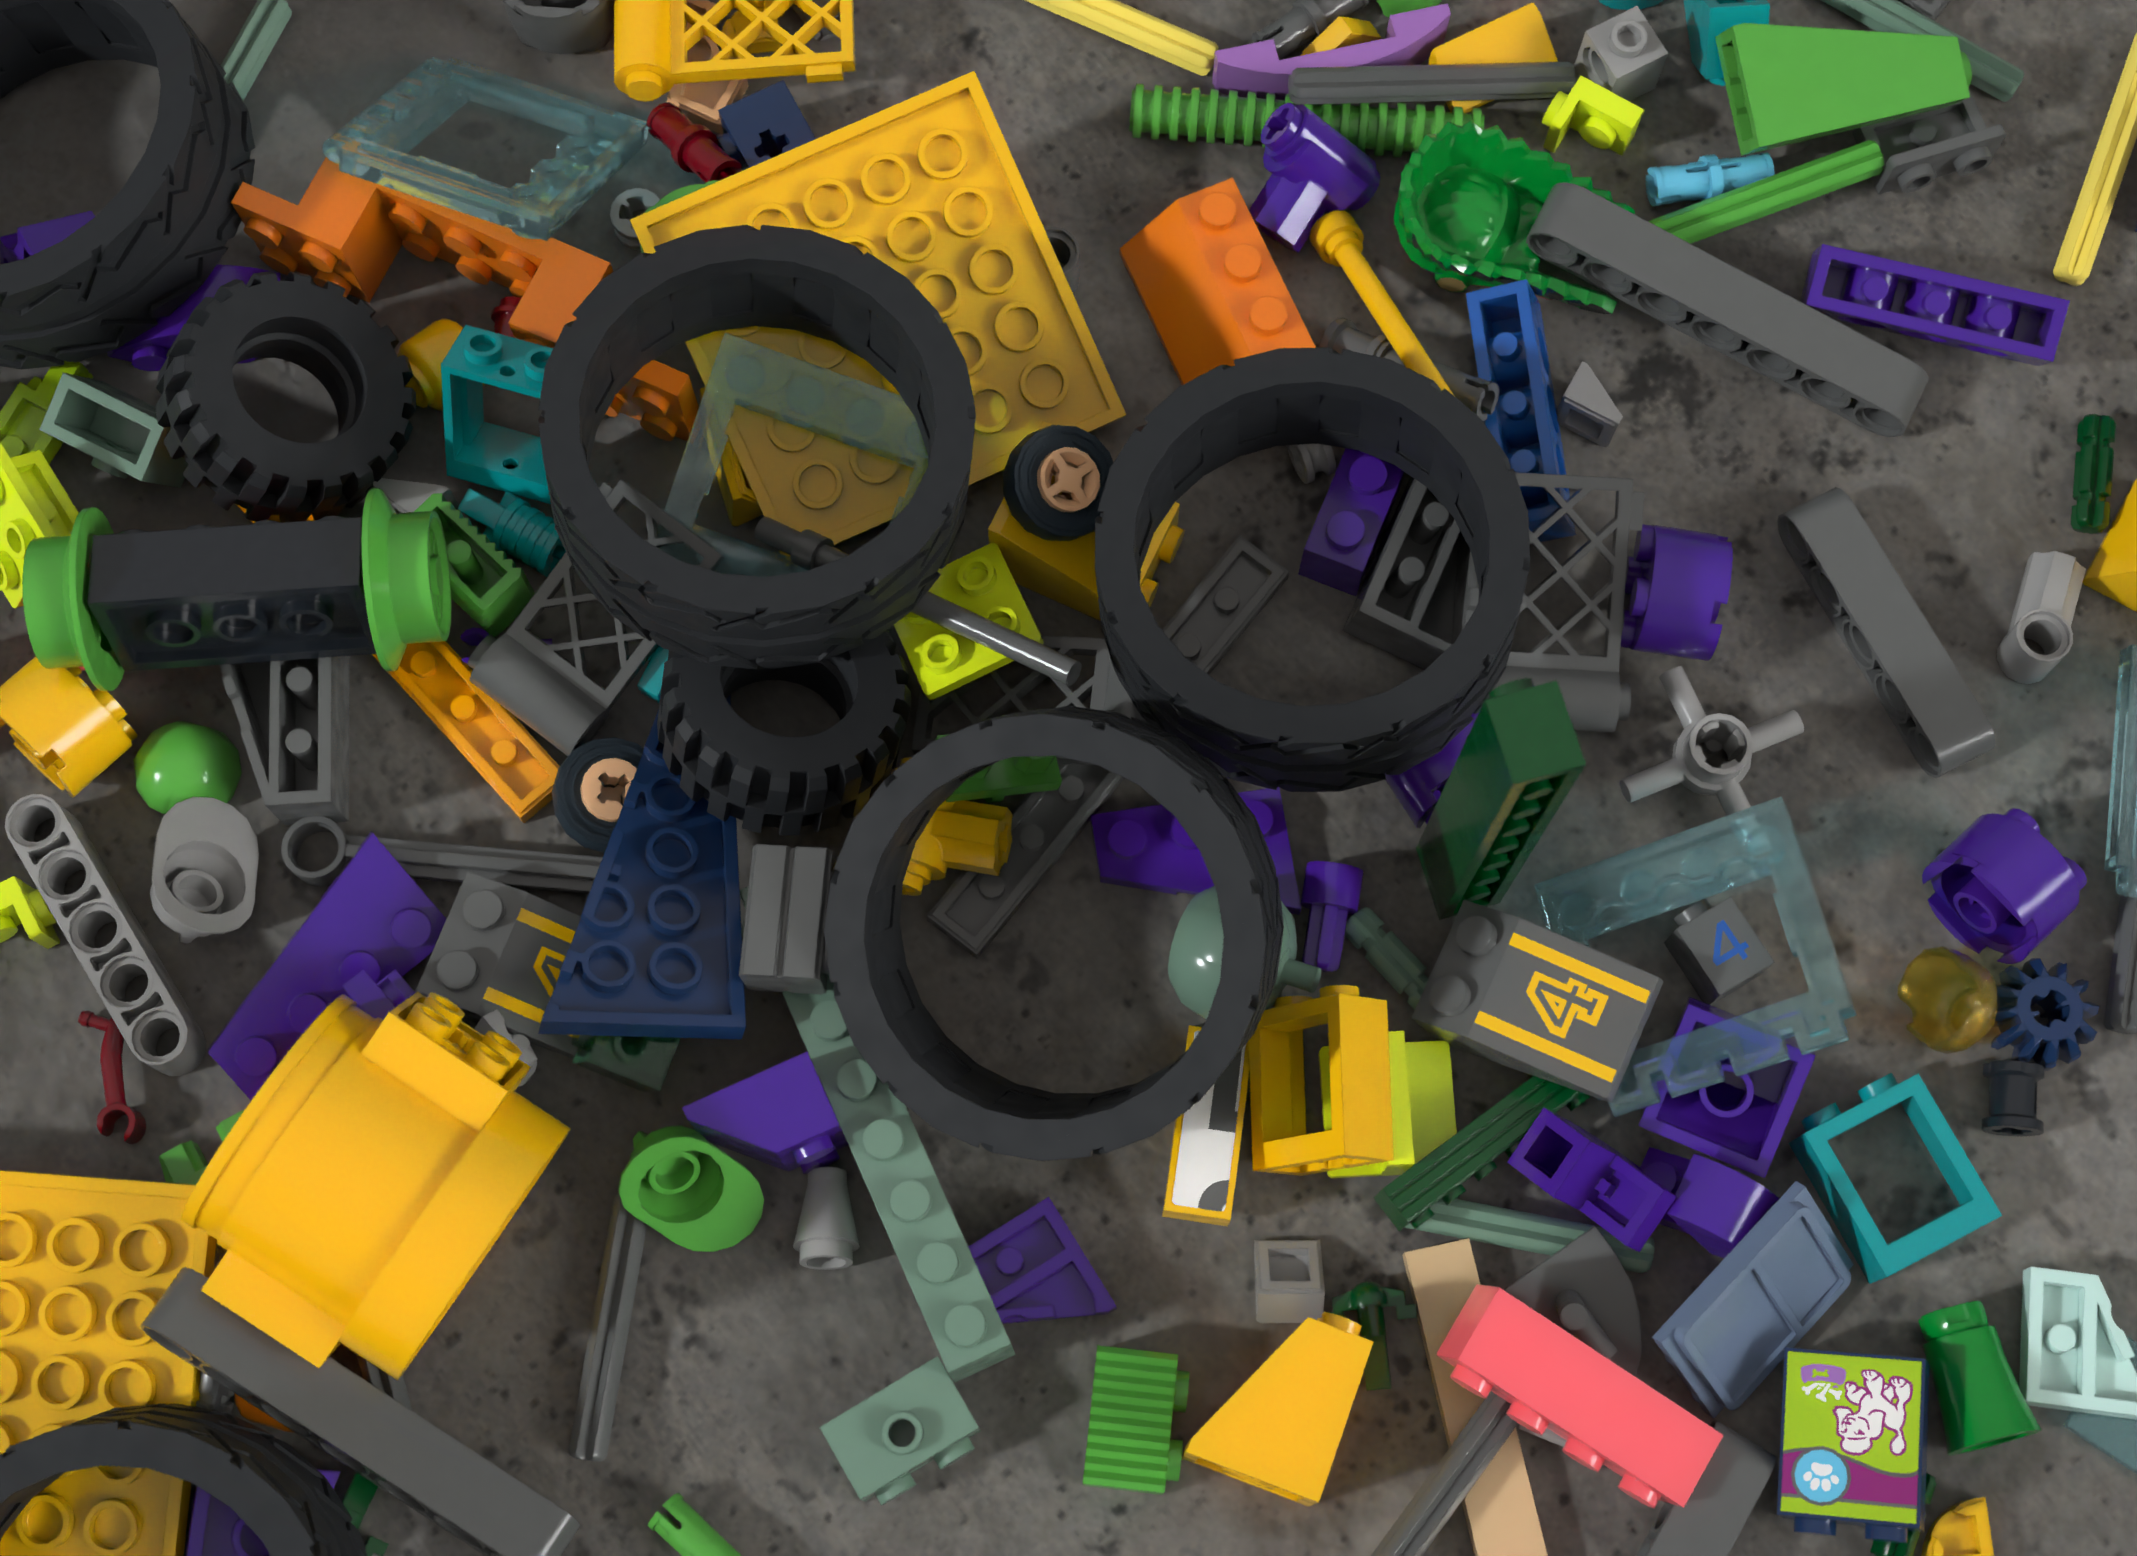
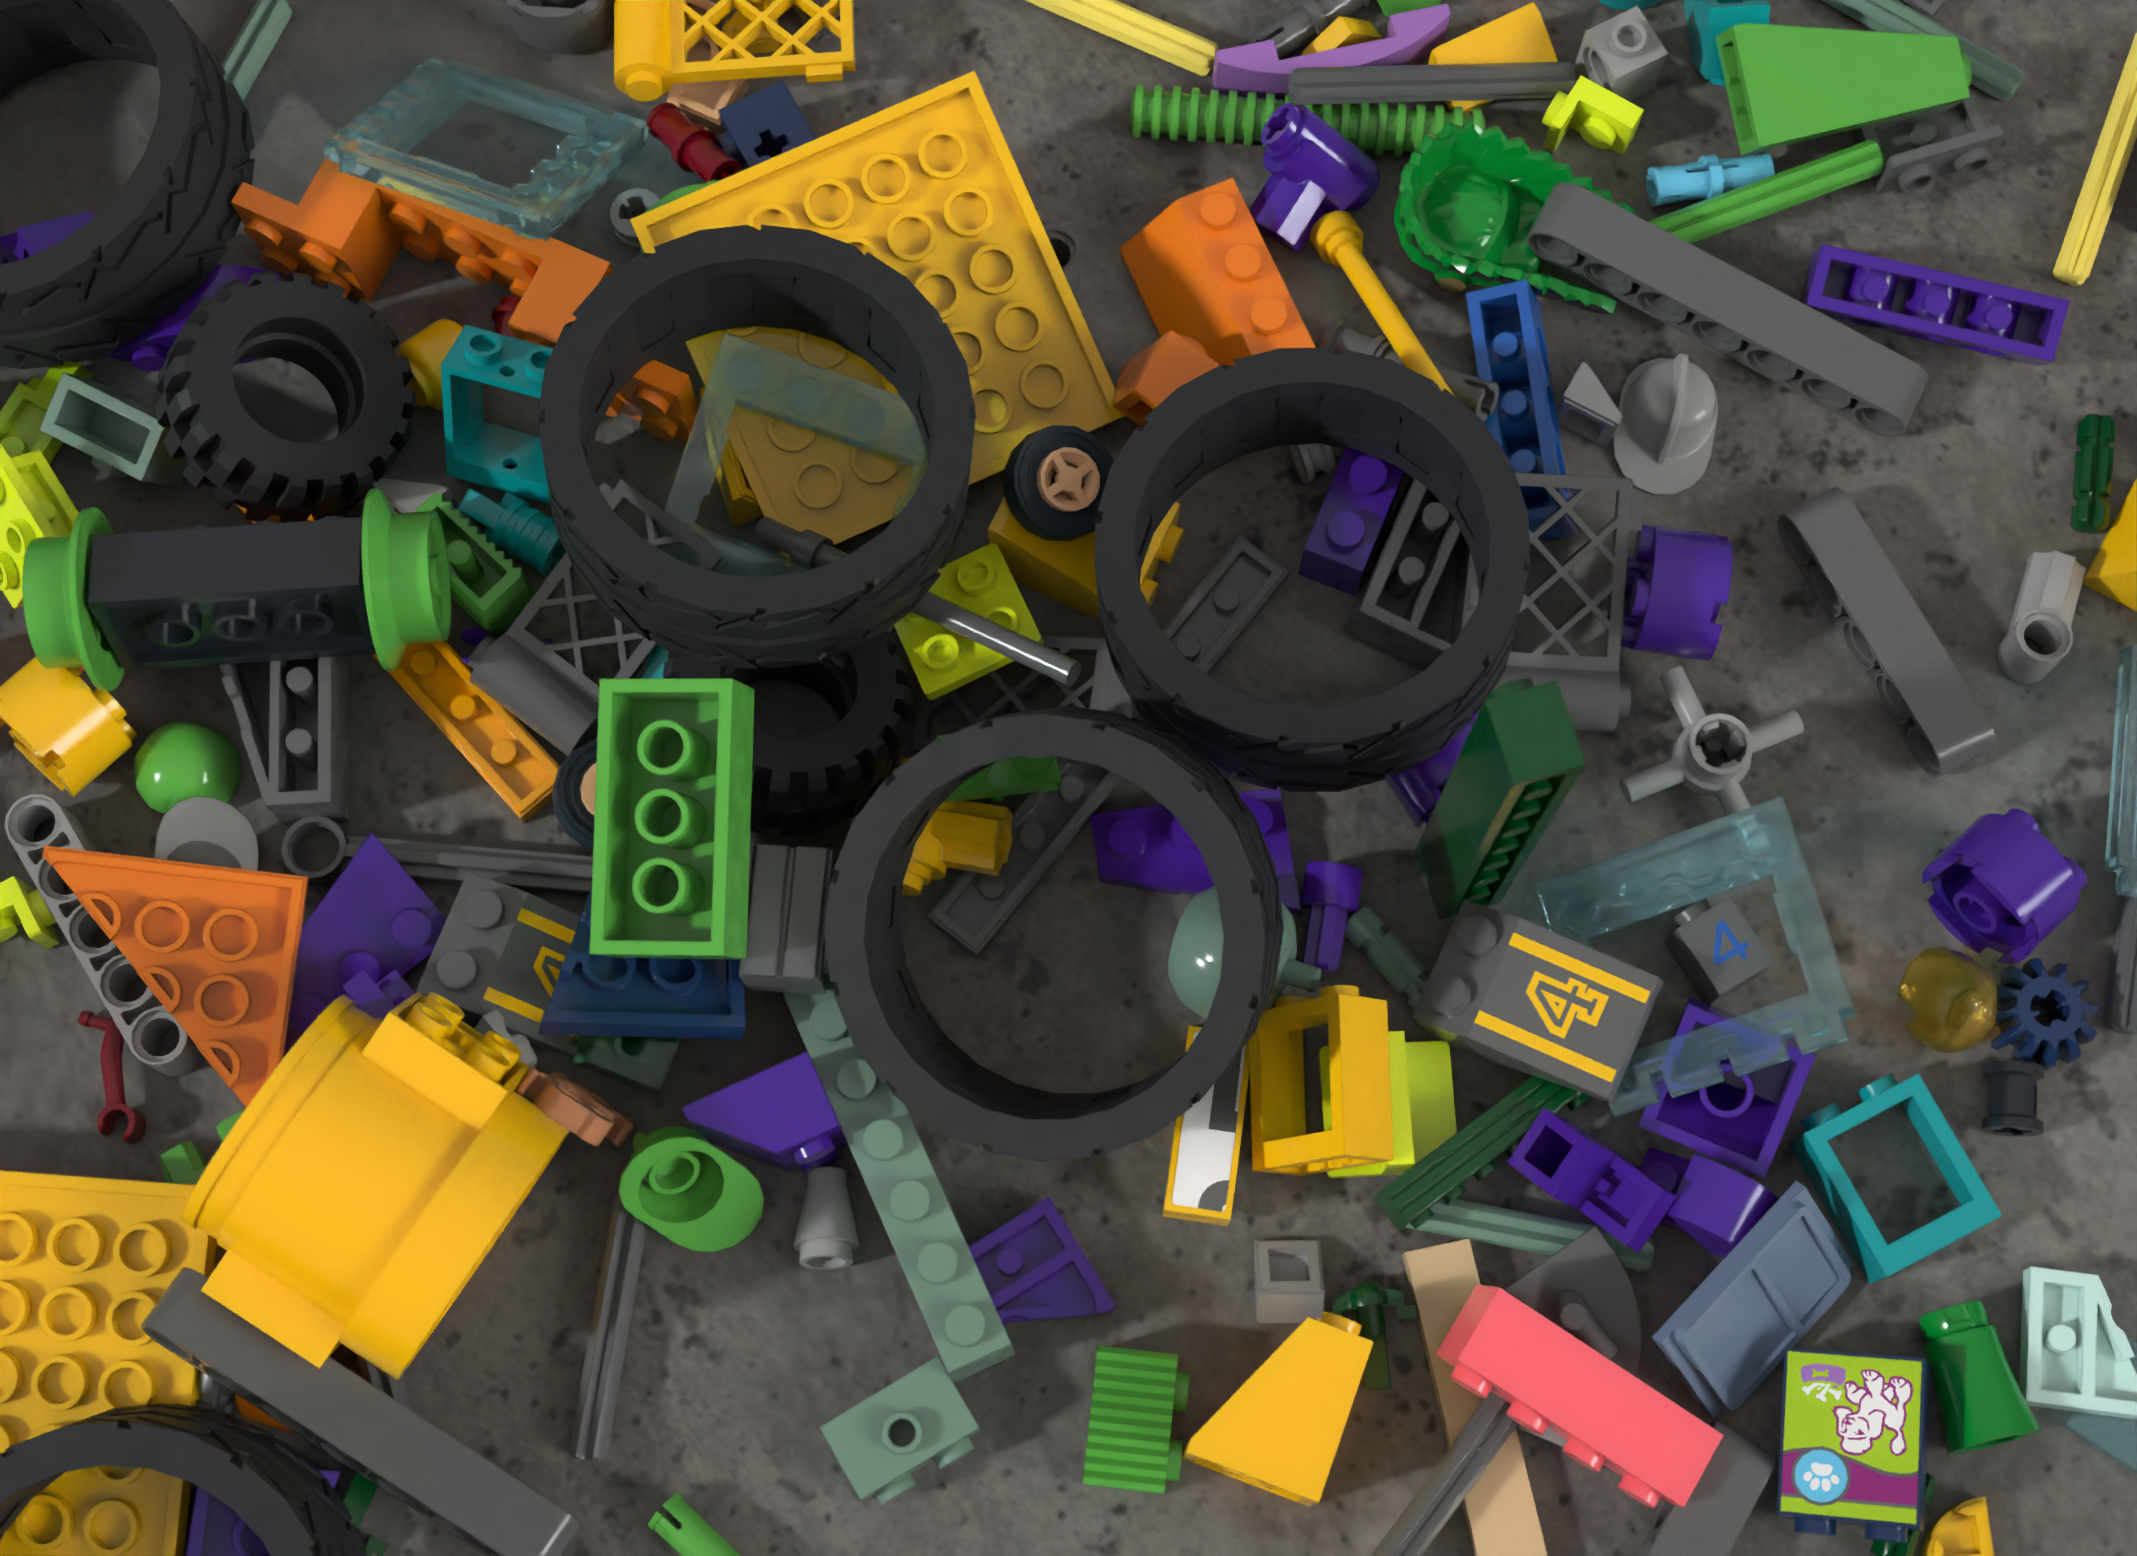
none -> orange tile [43,846,309,1108]
none -> nougat helmet [516,1067,637,1147]
none -> bright green brick [590,679,755,959]
none -> orange slope [1112,330,1220,426]
none -> light grey piece [1614,353,1718,495]

